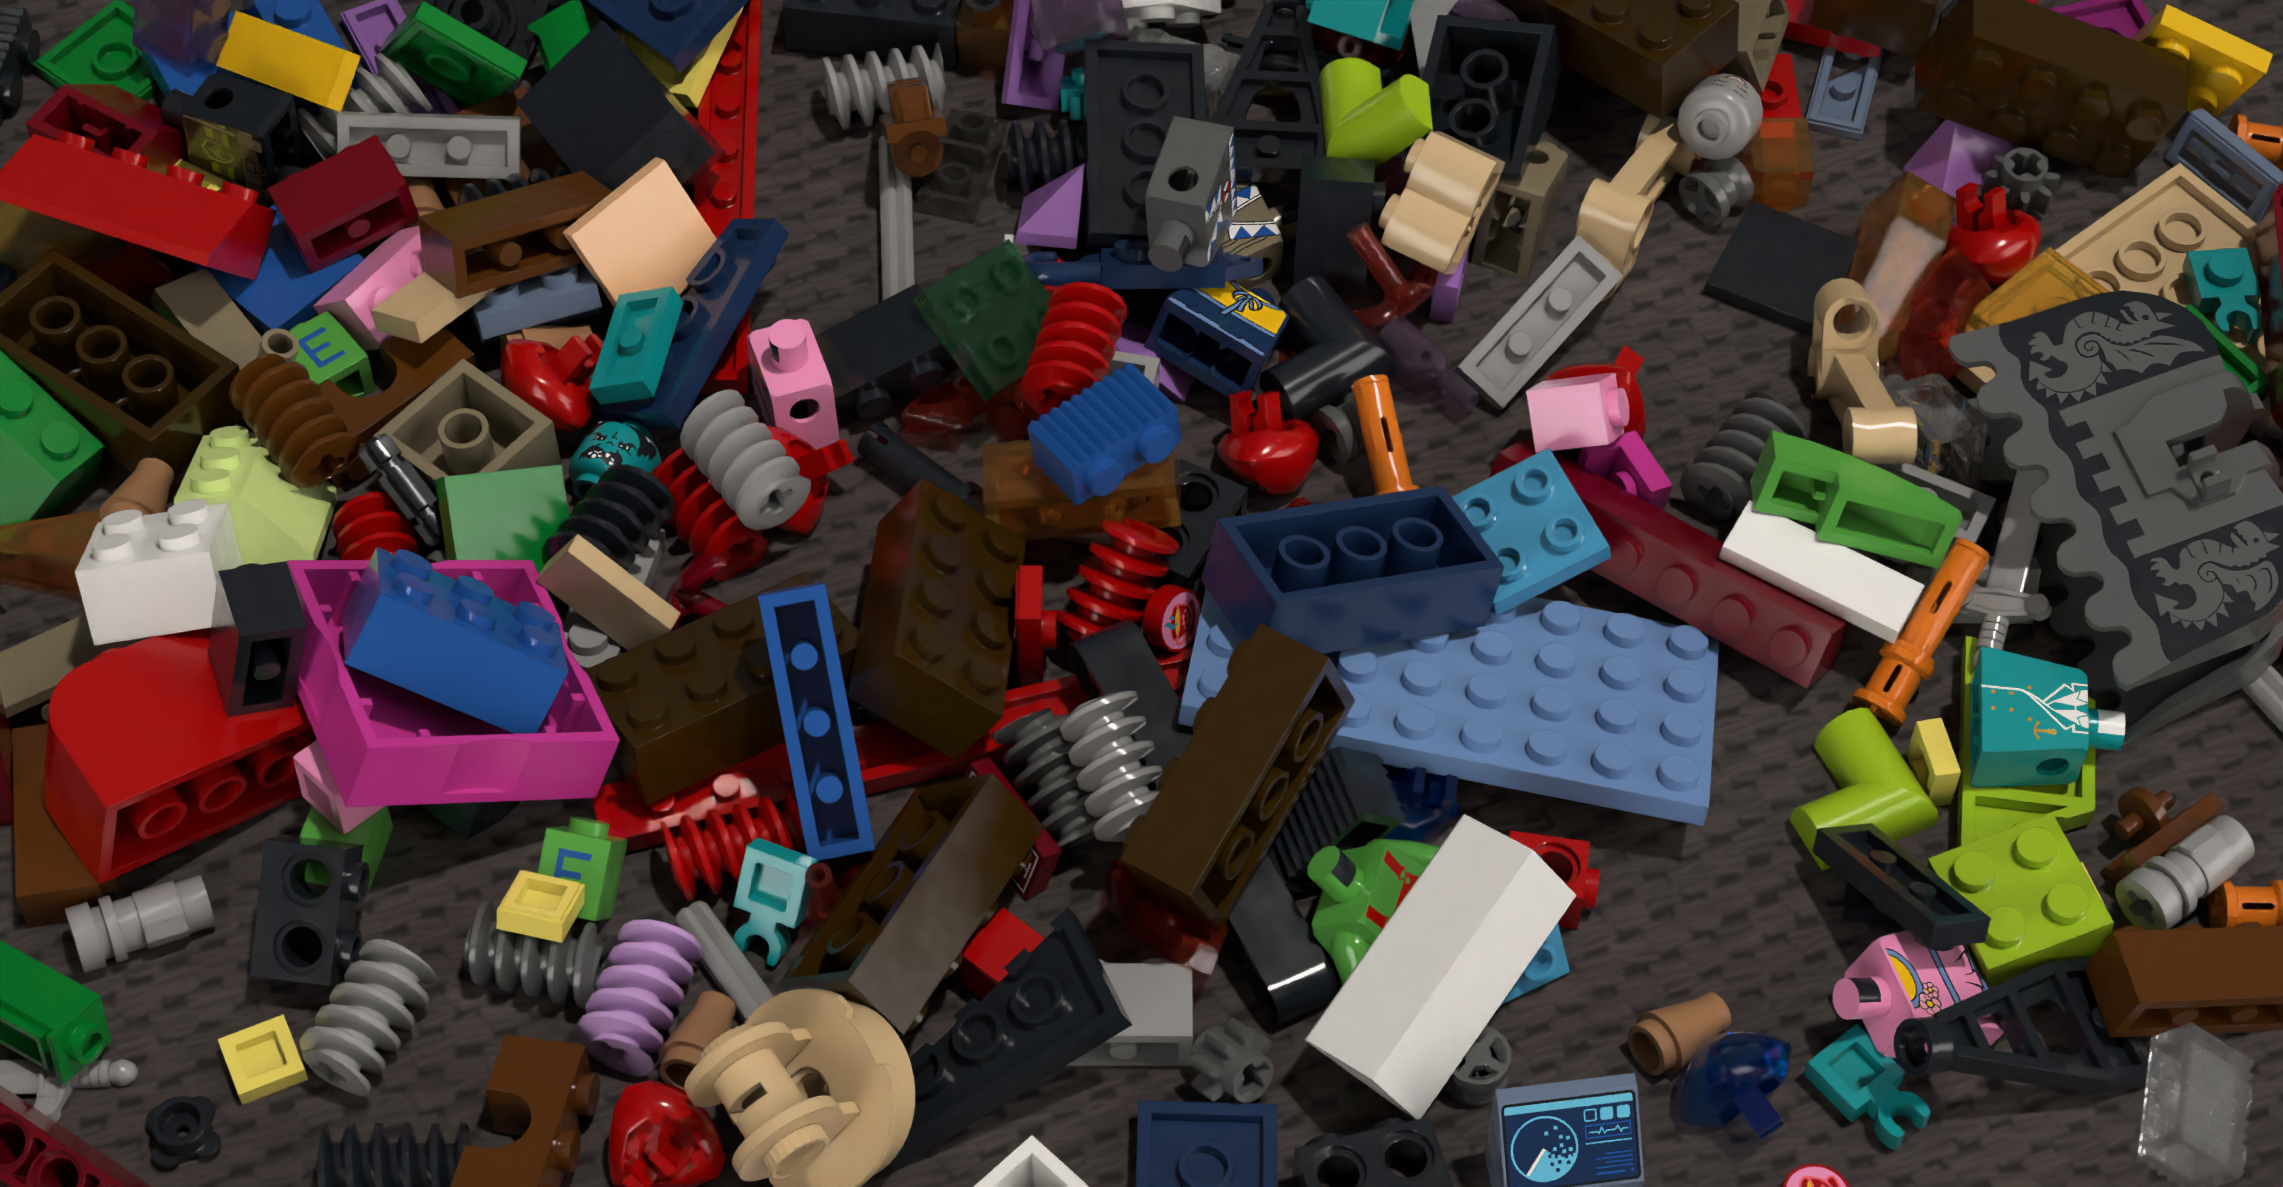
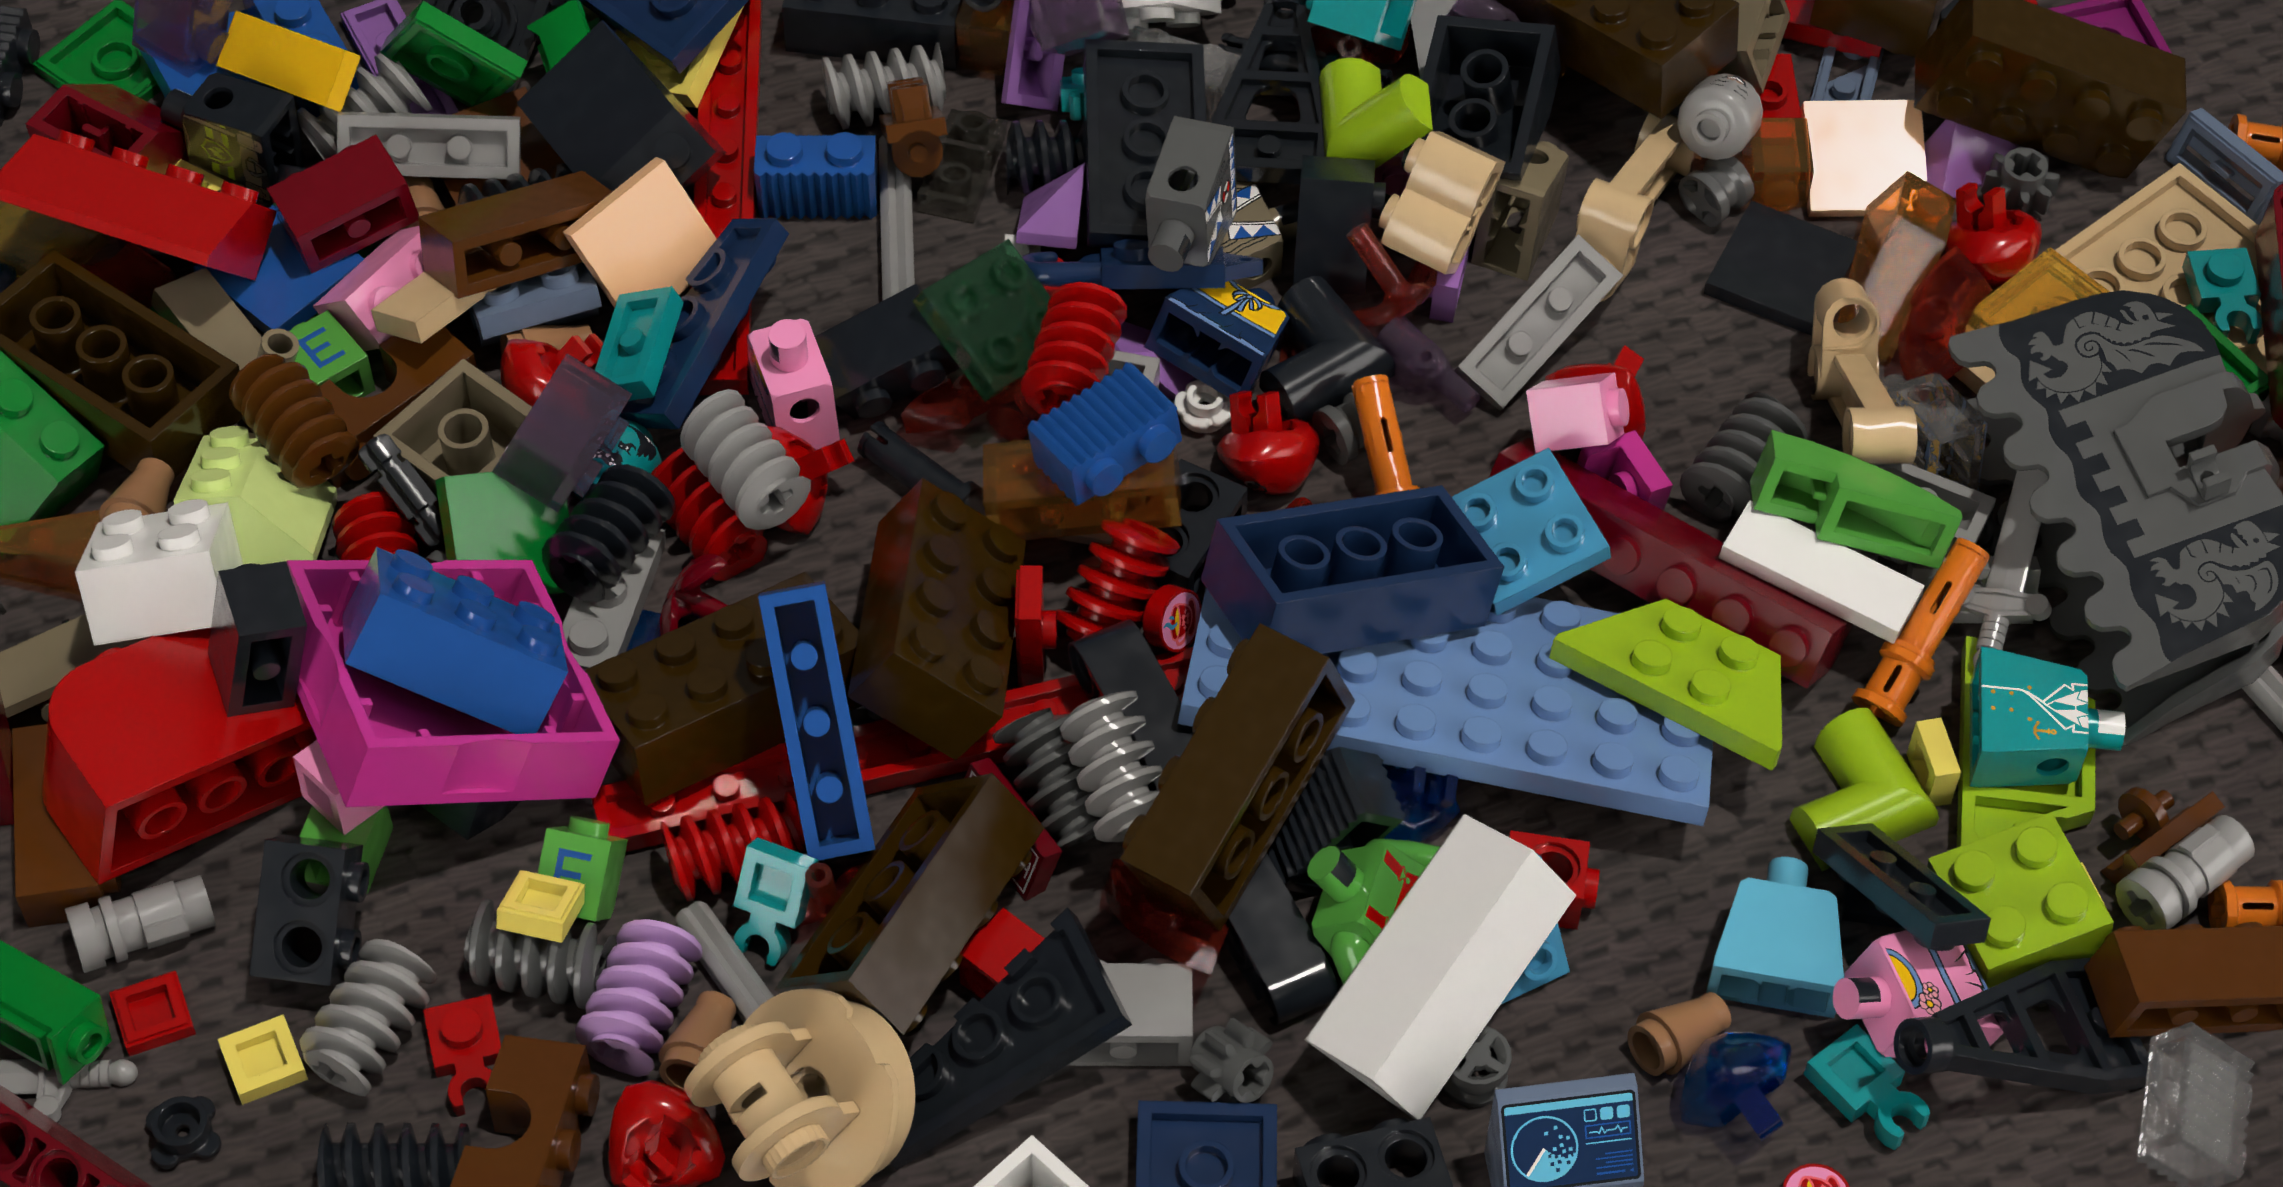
tan tile [536,534,681,650] -> none
yellow plate [2131,4,2273,117] -> none
none -> red tile [109,970,196,1057]
none -> red plate [423,994,501,1116]
none -> clear purple brick [492,353,632,512]
none -> blue brick [754,132,879,220]
none -> white plate [1174,380,1231,433]
none -> lime wing [1549,599,1782,771]
none -> medium azure torso [1706,857,1844,1018]
none -> light nougat tile [1800,100,1929,217]

